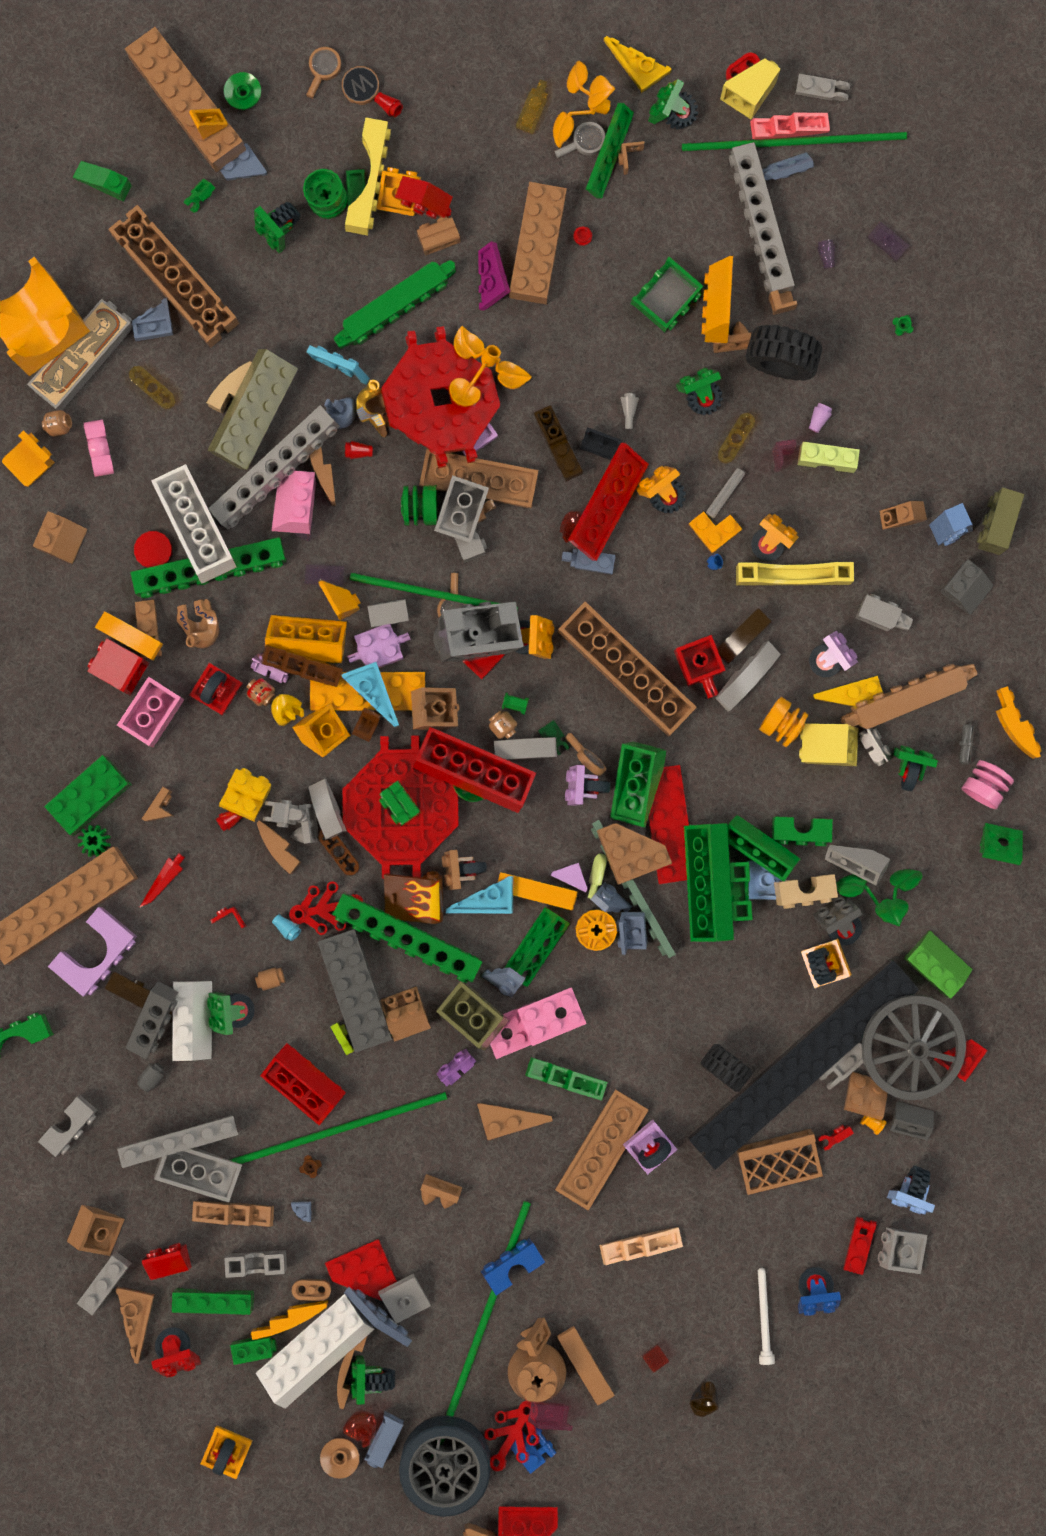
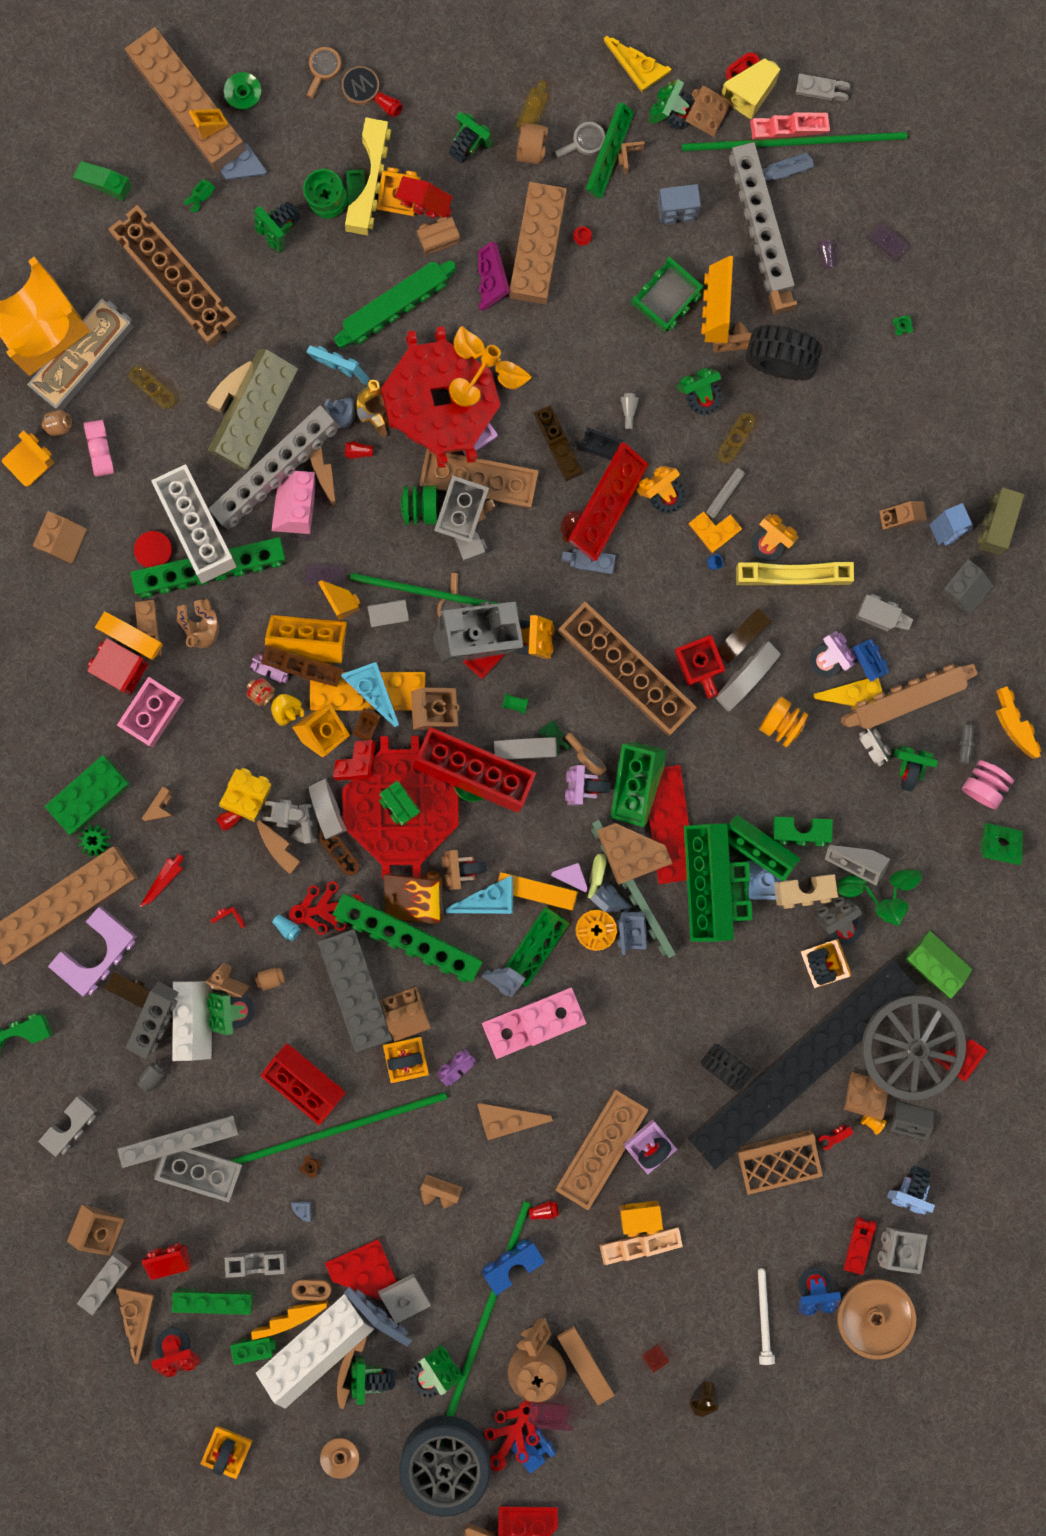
sand blue wing [132,298,173,341] -> none
red plate [190,663,243,716] -> none
medium nougat slope [192,1201,274,1227] -> none
lime plate [331,1022,354,1055] -> none
clear red piece [343,1411,377,1448] -> none
lavender plate [347,624,411,668] -> none
sand blue window [364,1411,404,1468] -> none
olive brick [436,981,509,1050] -> none
medium nougat head [489,710,517,739] -> none
green slope [525,1057,608,1101] -> none
light orange plant [553,61,615,148] -> none
clear pink panel [772,439,797,472] -> none
yellowish green arch [797,442,860,473] -> none
light yellow slope [799,724,858,766] -> none
lavender cone [809,403,832,433] -> none
light grey hinge [819,1042,863,1089] -> none
none -> medium nougat hinge [205,963,250,998]
none -> red plate [333,740,376,781]
none -> light orange plate [383,1037,429,1083]
none -> green plate [409,1344,463,1398]
none -> plate [449,112,494,164]
none -> medium nougat brick [516,122,548,164]
none -> red cone [529,1200,559,1220]
none -> light orange brick [619,1201,663,1237]
none -> sand blue brick [657,184,701,225]
none -> medium nougat hinge [685,86,731,137]
none -> medium nougat dish [837,1278,916,1359]
none -> blue plate [852,639,890,682]

